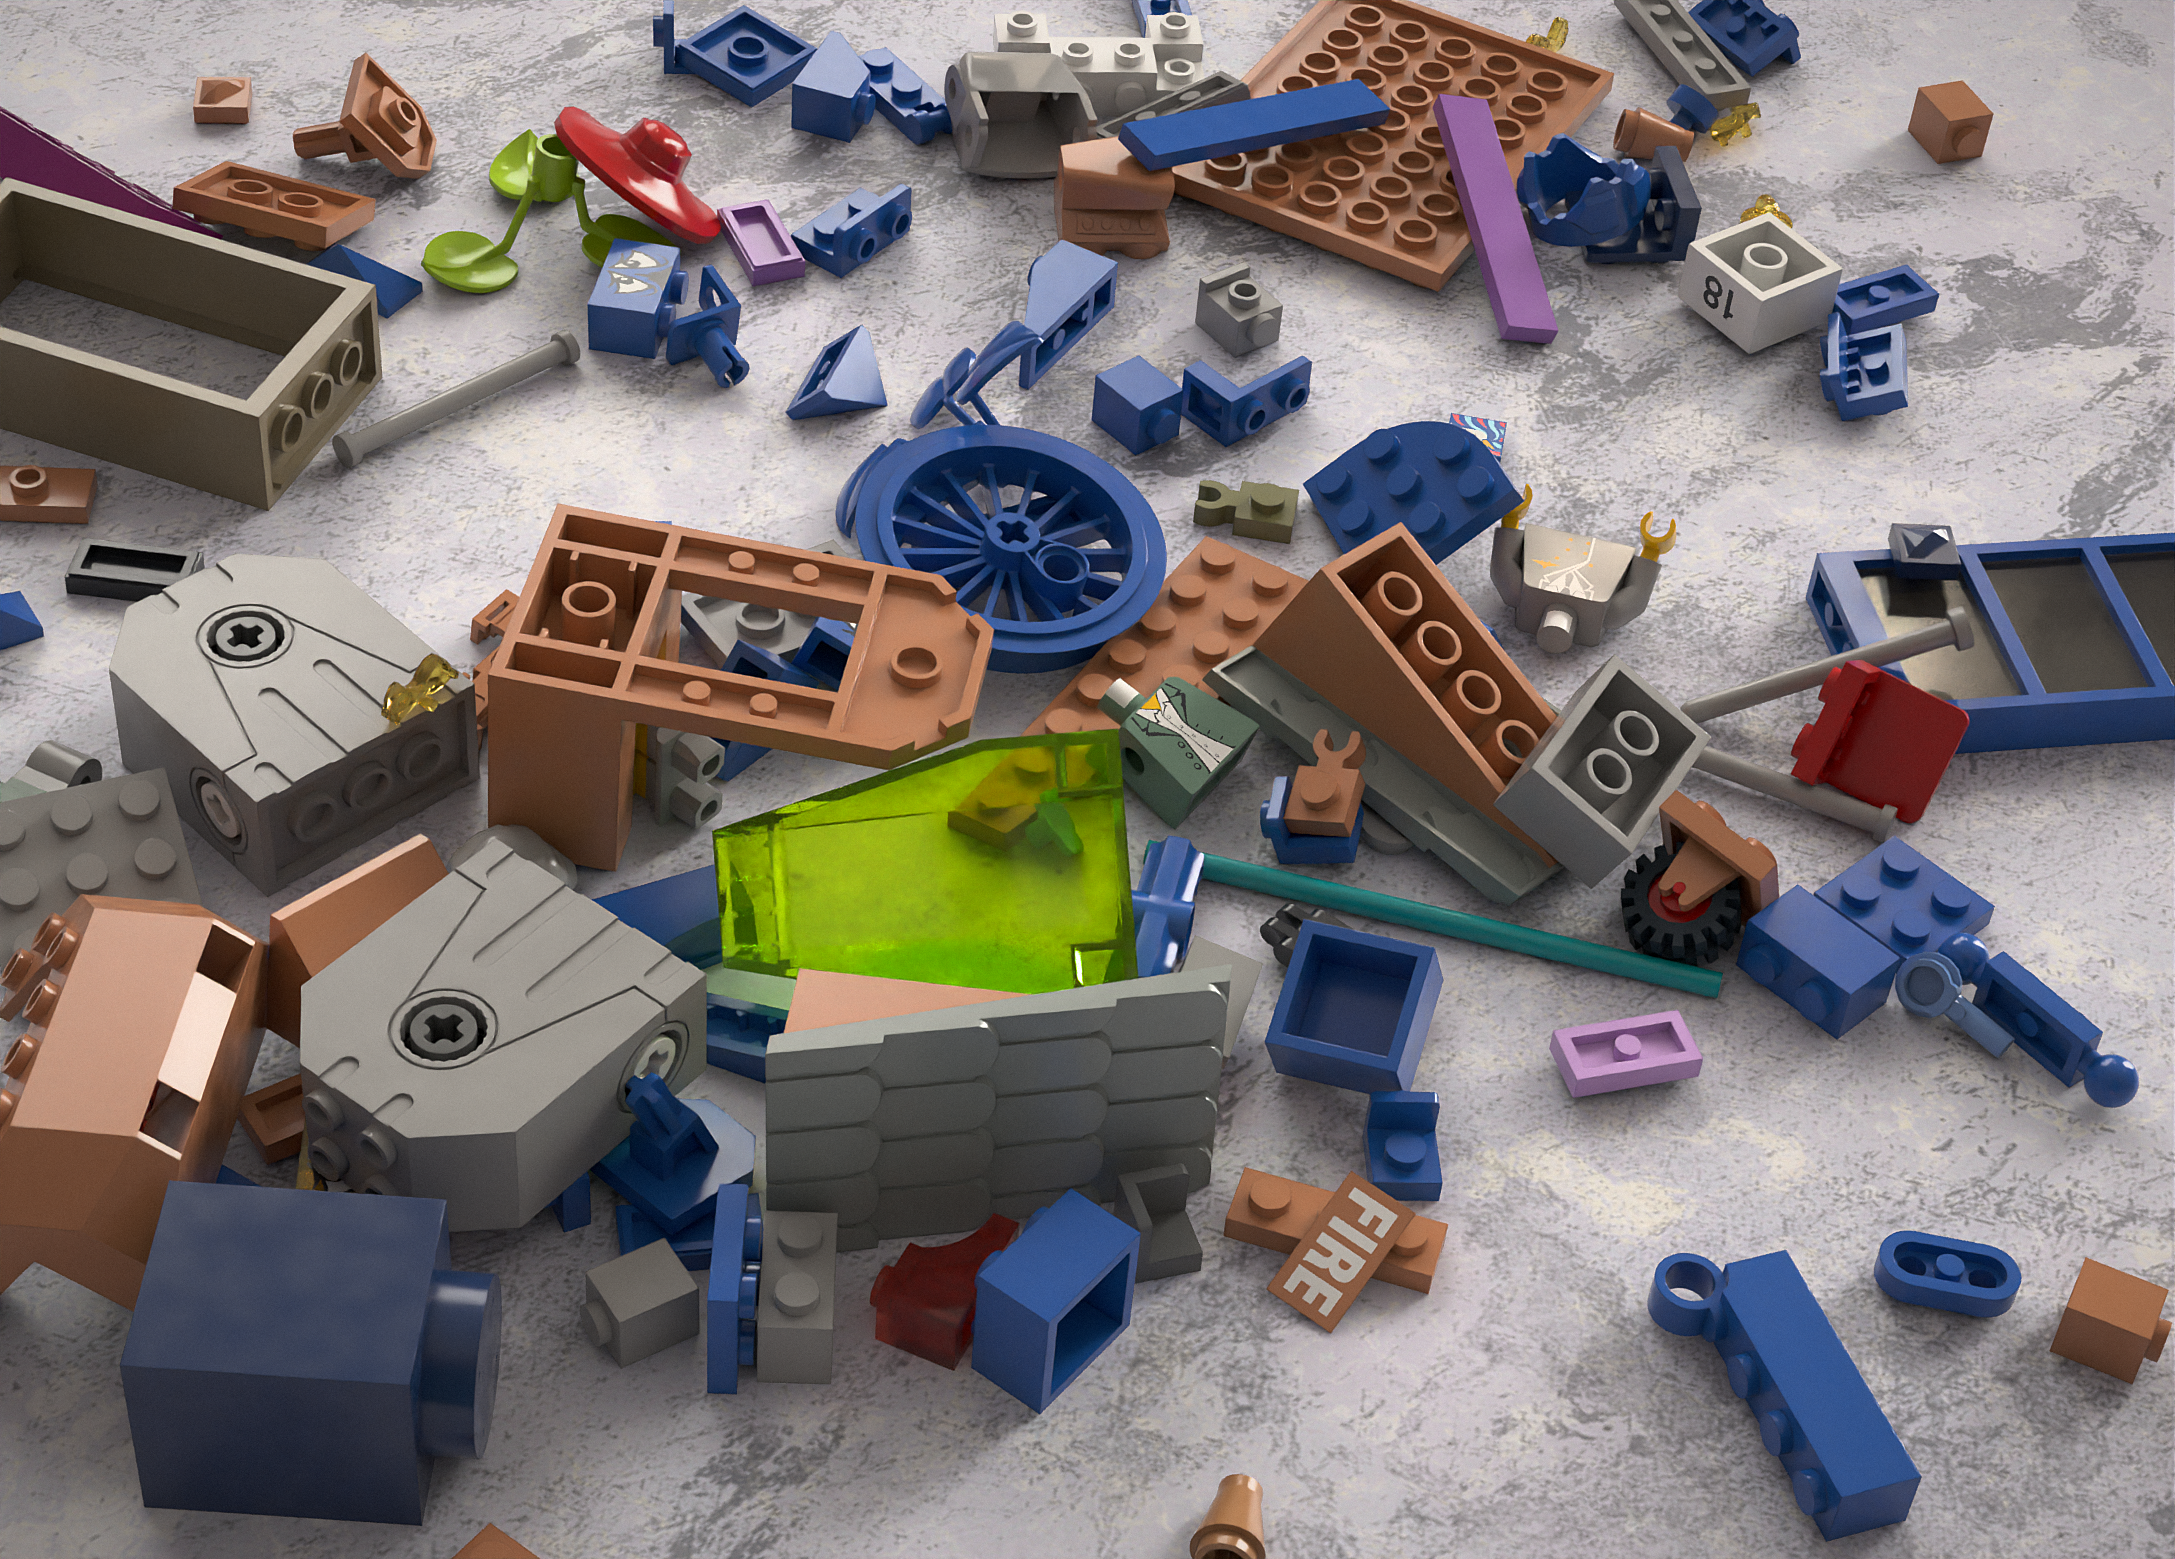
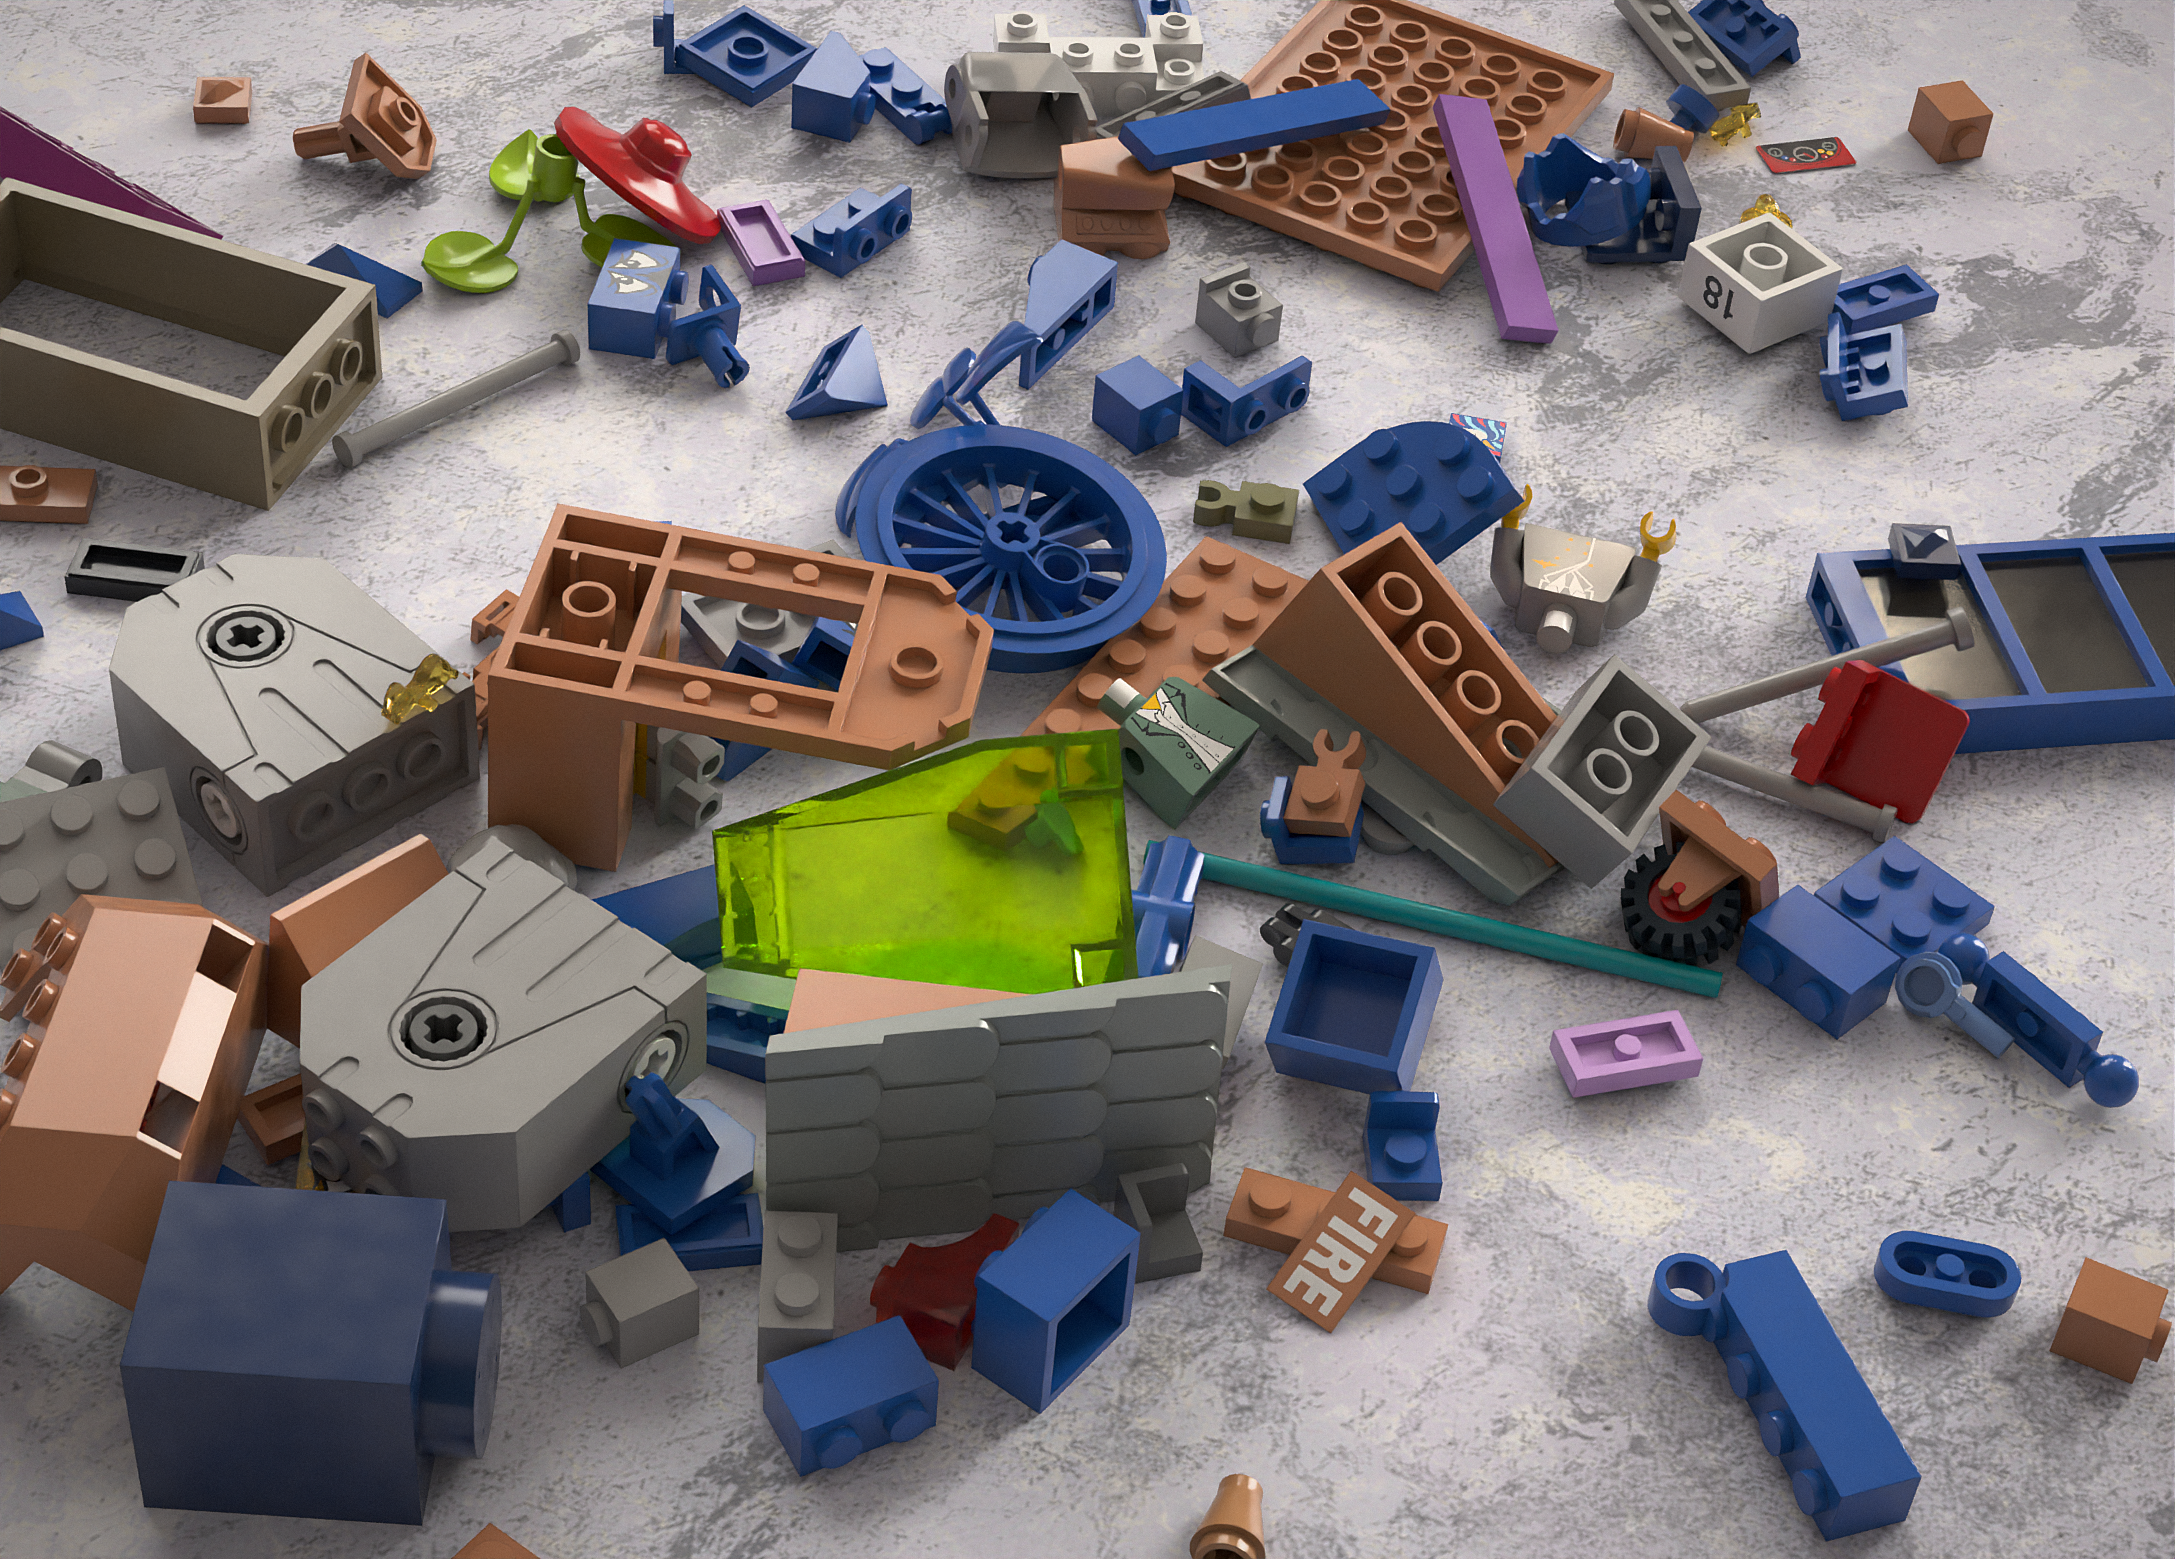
nougat plate [172,161,376,251] -> none
blue plate [707,1183,762,1395] -> none
clear yellow piece [1526,16,1569,53] -> none
none -> blue brick [763,1315,939,1477]
none -> sticker [1756,137,1857,173]

